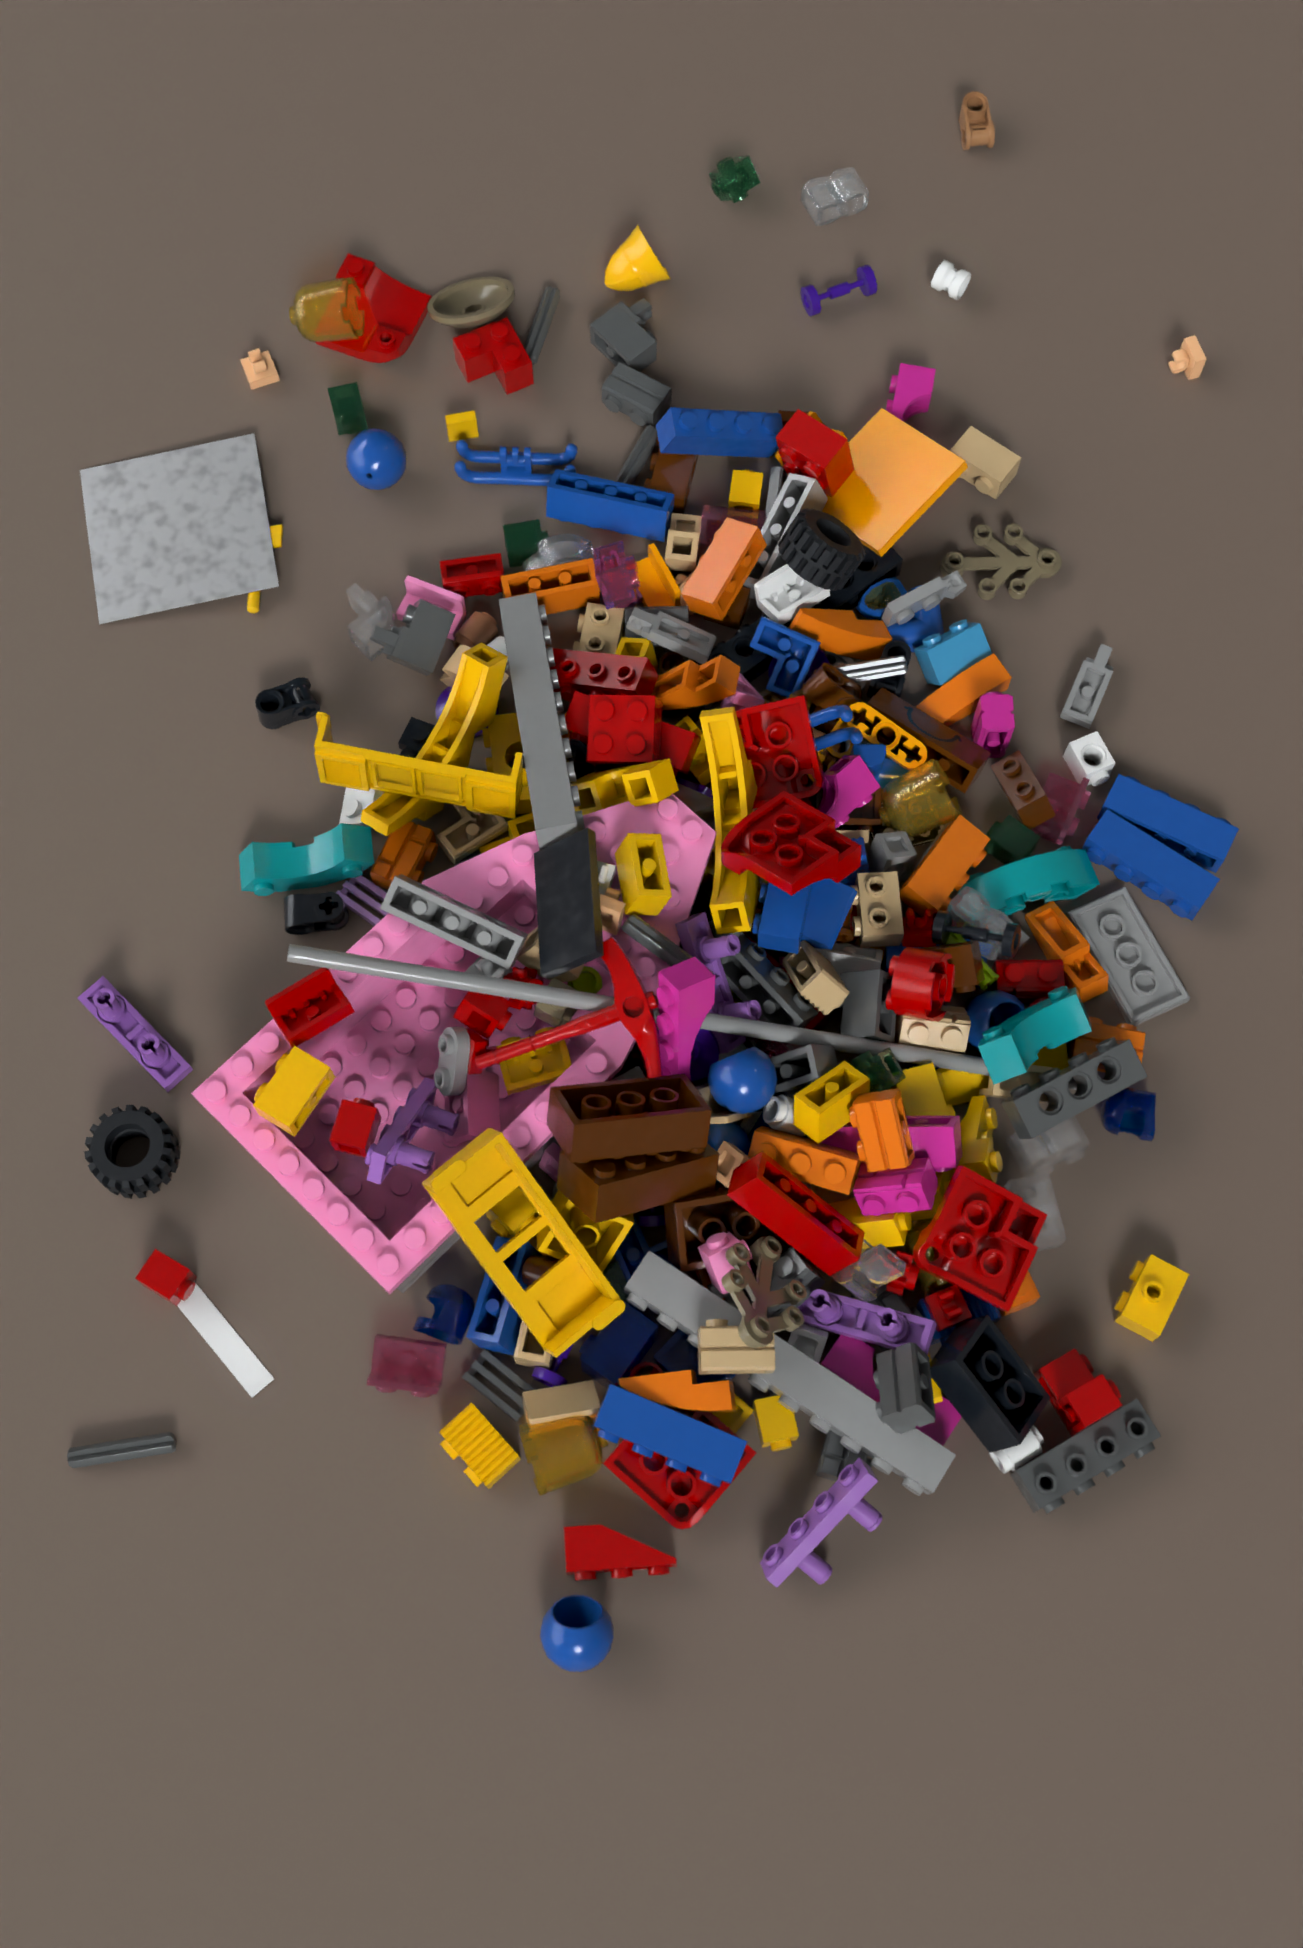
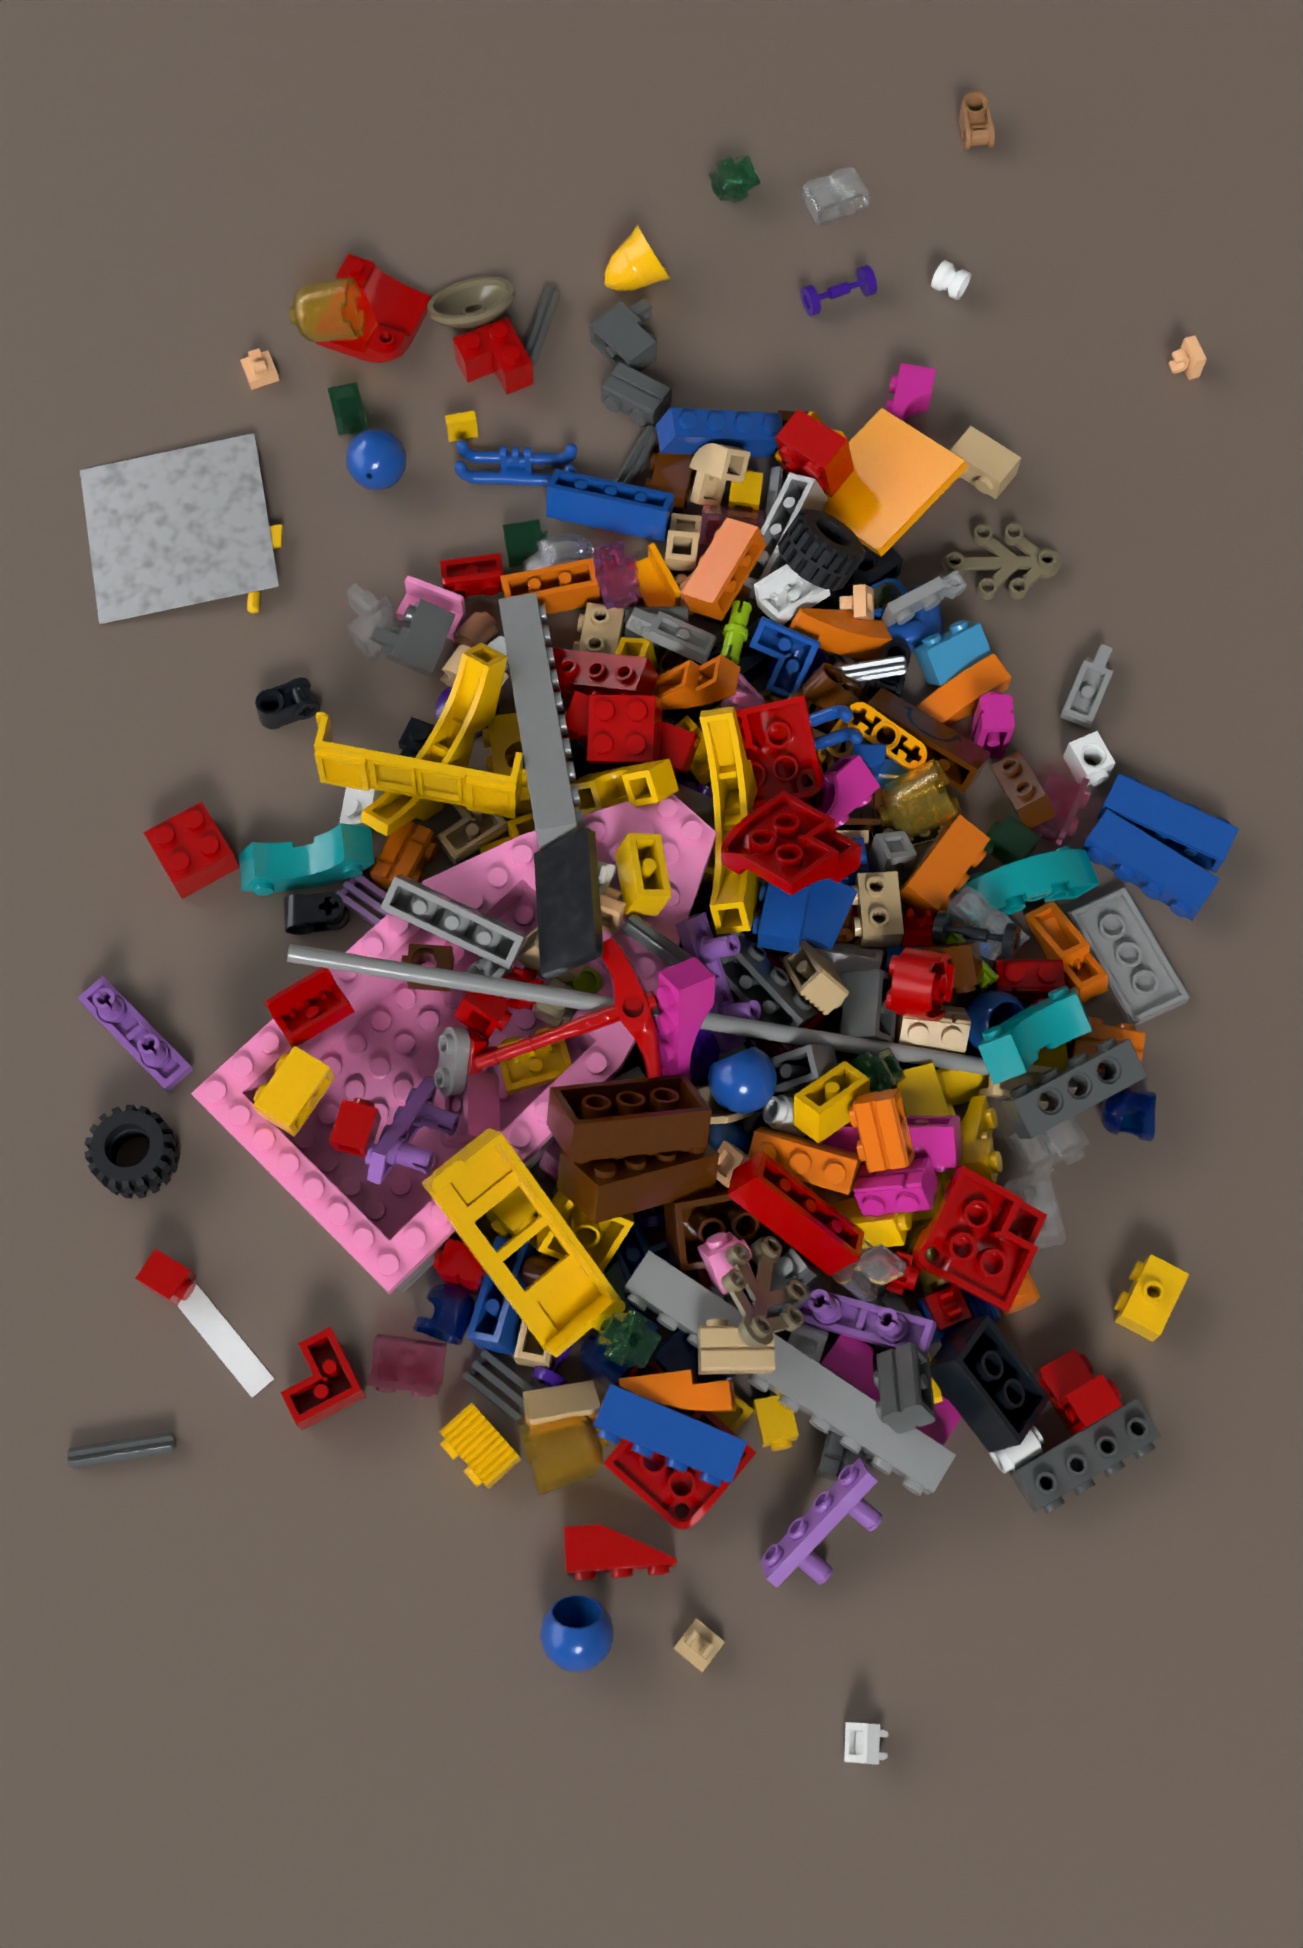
none -> red brick [143,801,239,899]
none -> red brick [280,1326,367,1431]
none -> reddish brown brick [401,943,455,992]
none -> red brick [433,1239,486,1296]
none -> clear green brick [596,1310,662,1369]
none -> tan tile [673,1618,725,1672]
none -> tan brick [689,443,751,507]
none -> lime pin [720,600,752,665]
none -> light nougat tile [839,584,874,620]
none -> white tile [844,1722,888,1765]

